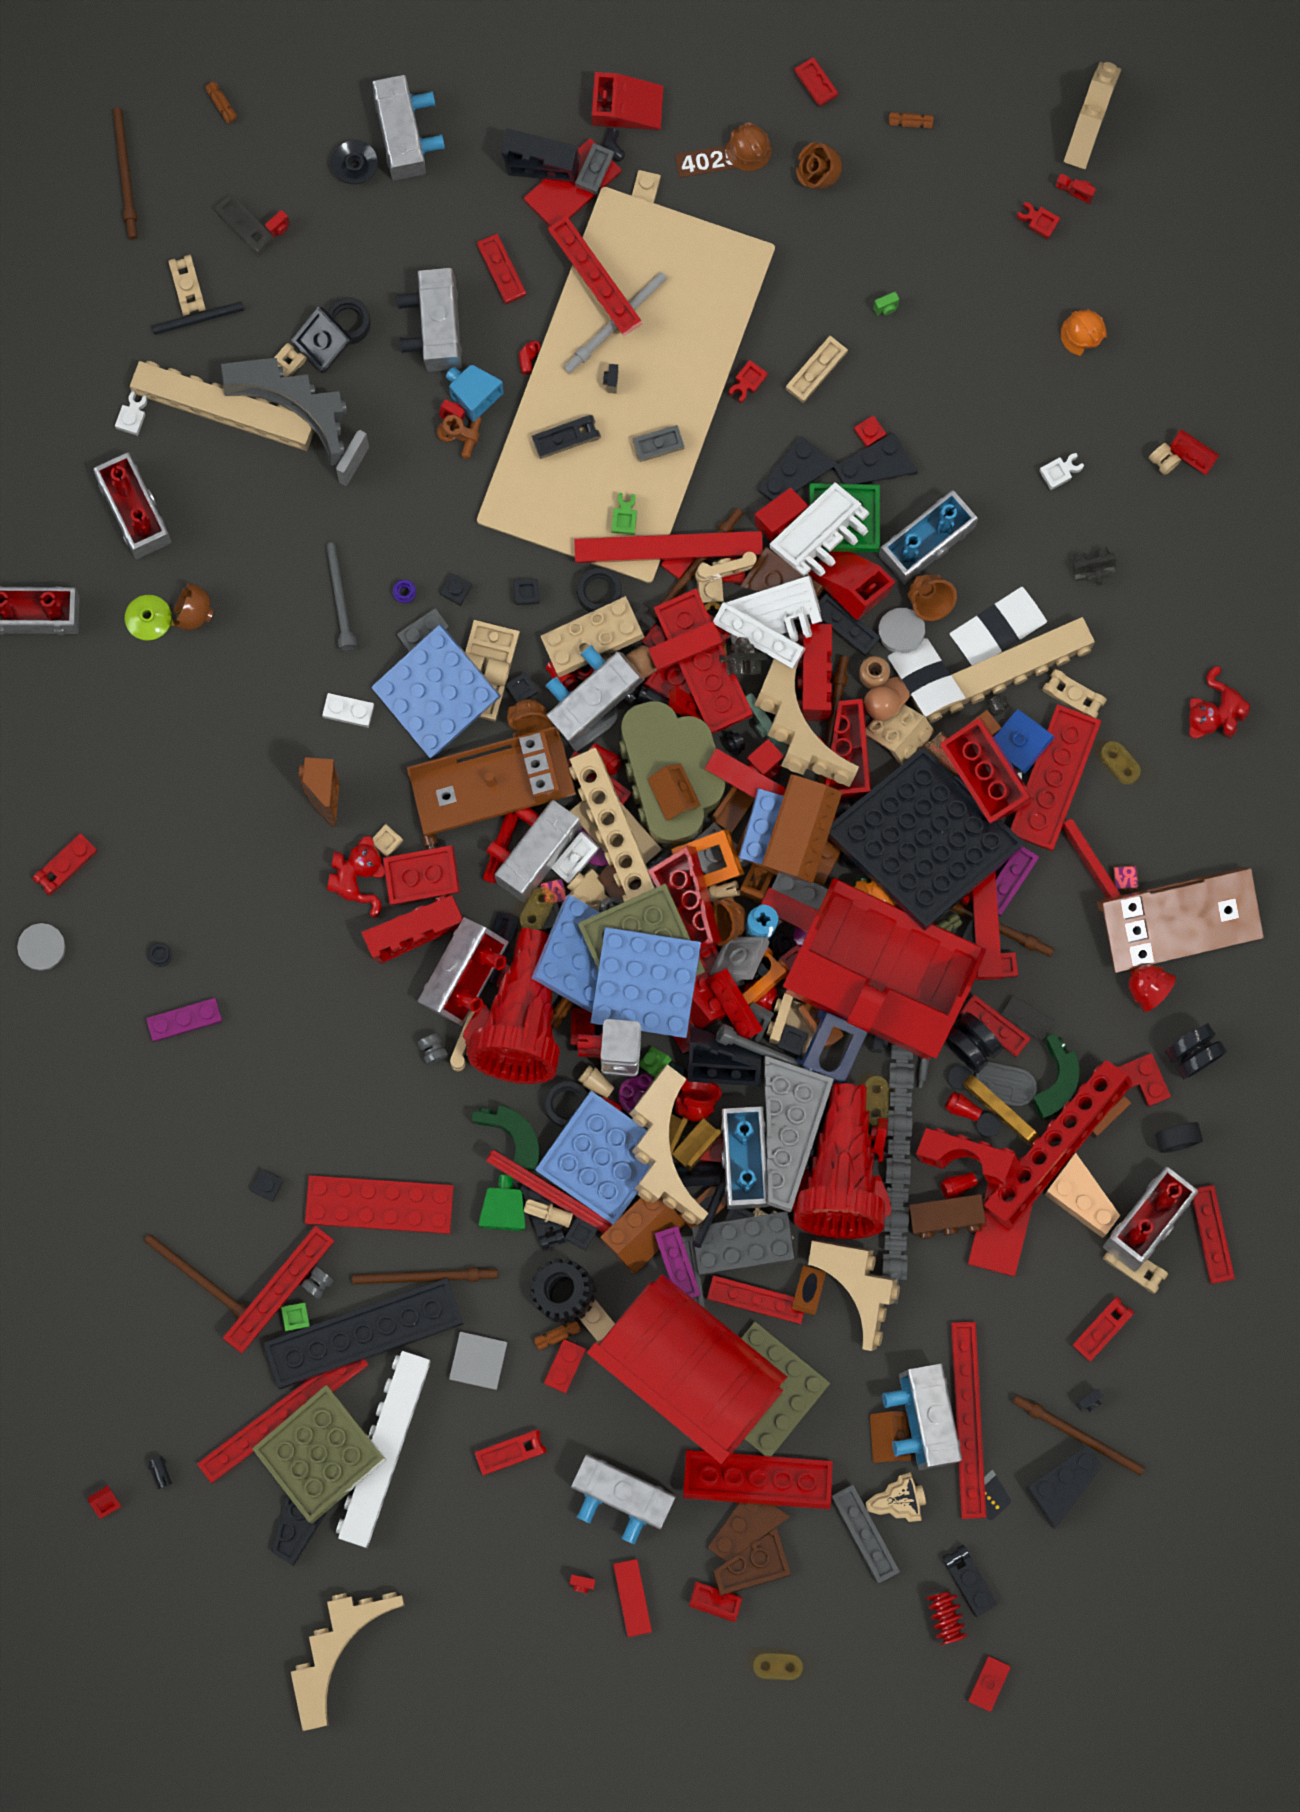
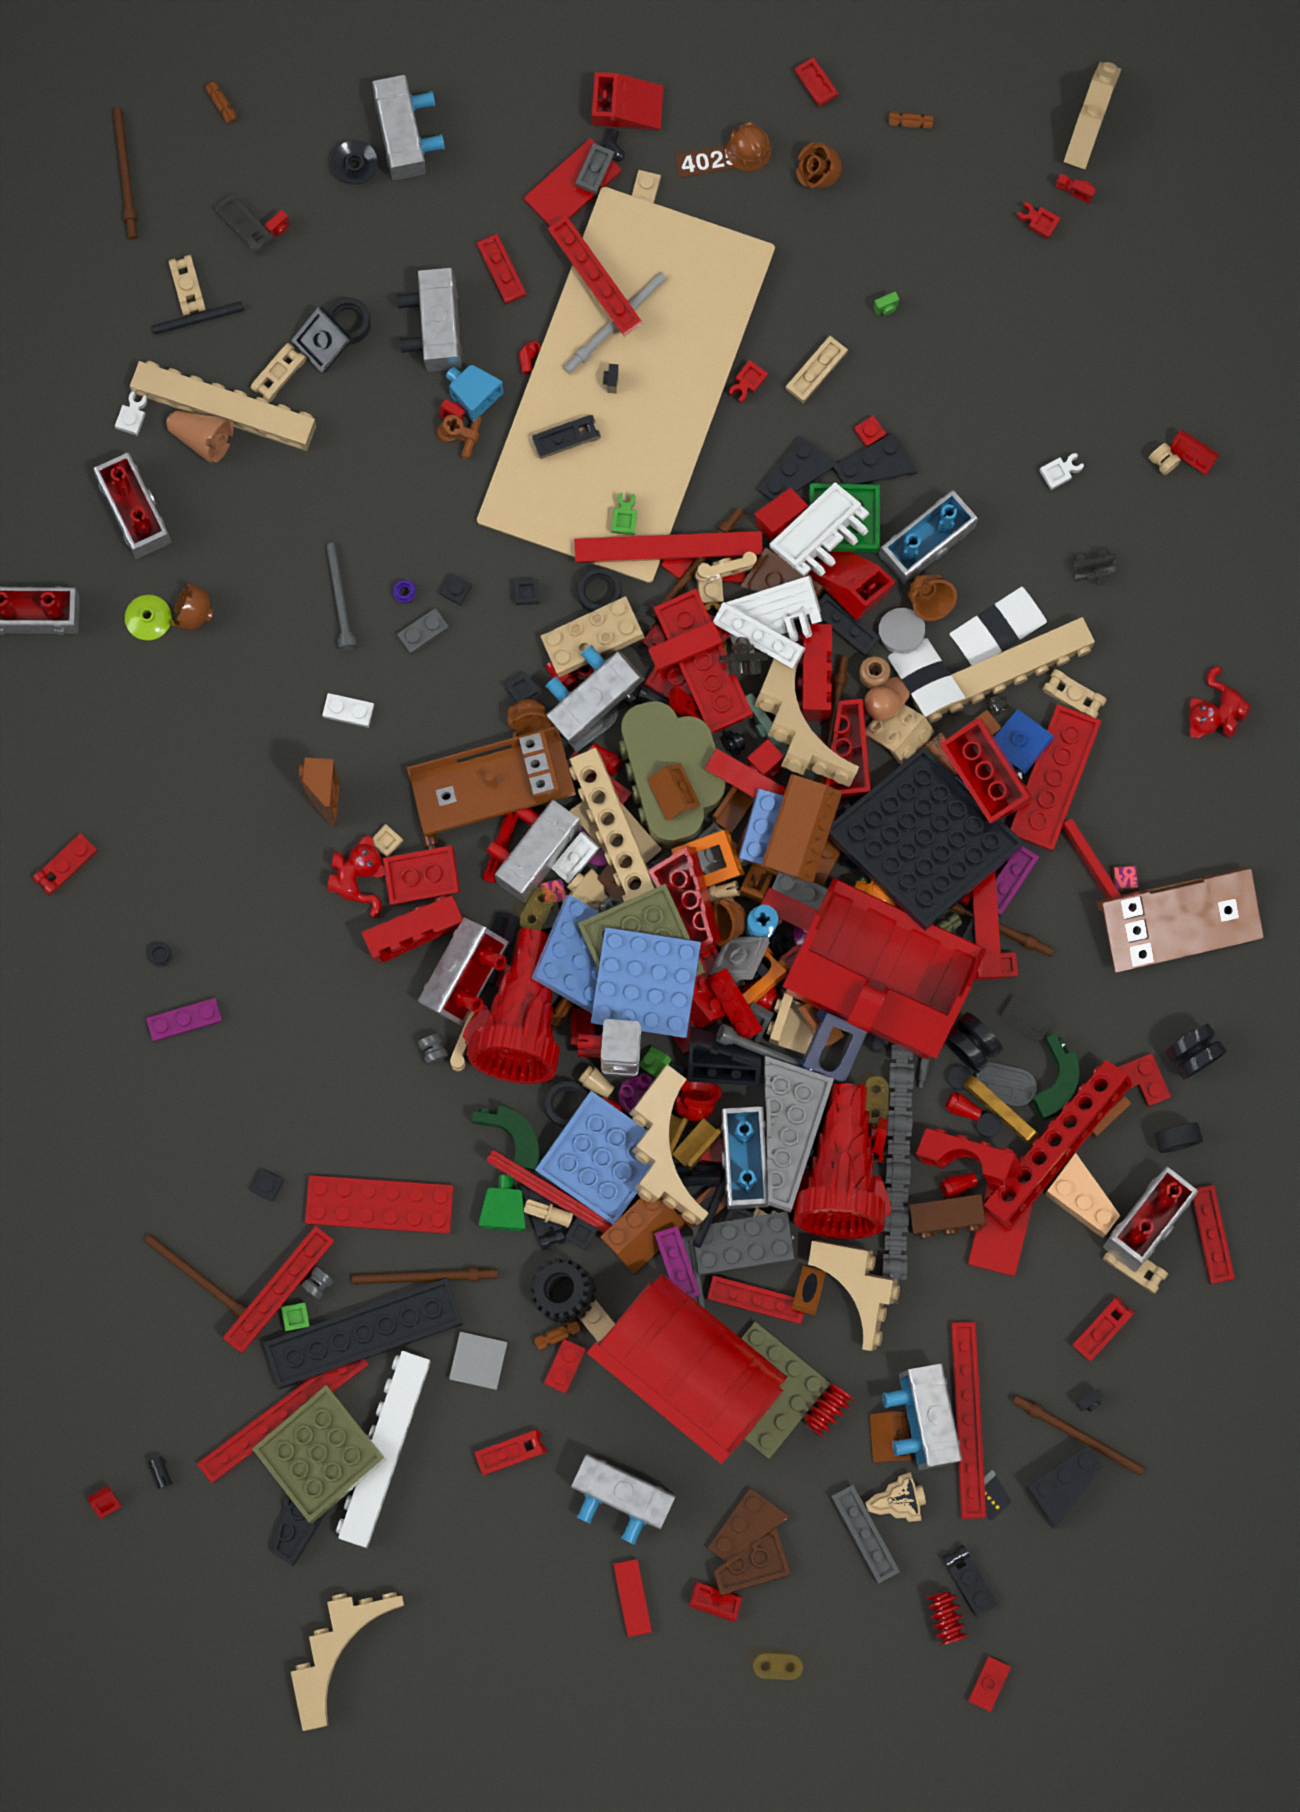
light grey tile [17,923,66,971] -> none
dark grey arch [221,358,347,466] -> none
light grey tile [336,430,369,487] -> none
medium blue plate [371,625,501,759] -> none
tan plate [465,620,520,722] -> none
black wedge [501,128,580,182] -> none
red plate [569,1574,596,1594] -> none
medium nougat head [625,645,657,679] -> none
dark grey plate [633,425,684,462] -> none
red plate [683,1450,833,1509] -> none
black plate [777,1025,809,1057] -> none
red tile [959,994,1031,1058] -> none
orange helmet [1061,309,1107,356] -> none
clear yellow plate [1101,741,1141,784] -> none
red helmet [1128,964,1176,1012] -> none
none -> nougat cone [166,410,234,463]
none -> red piece [803,1384,855,1439]

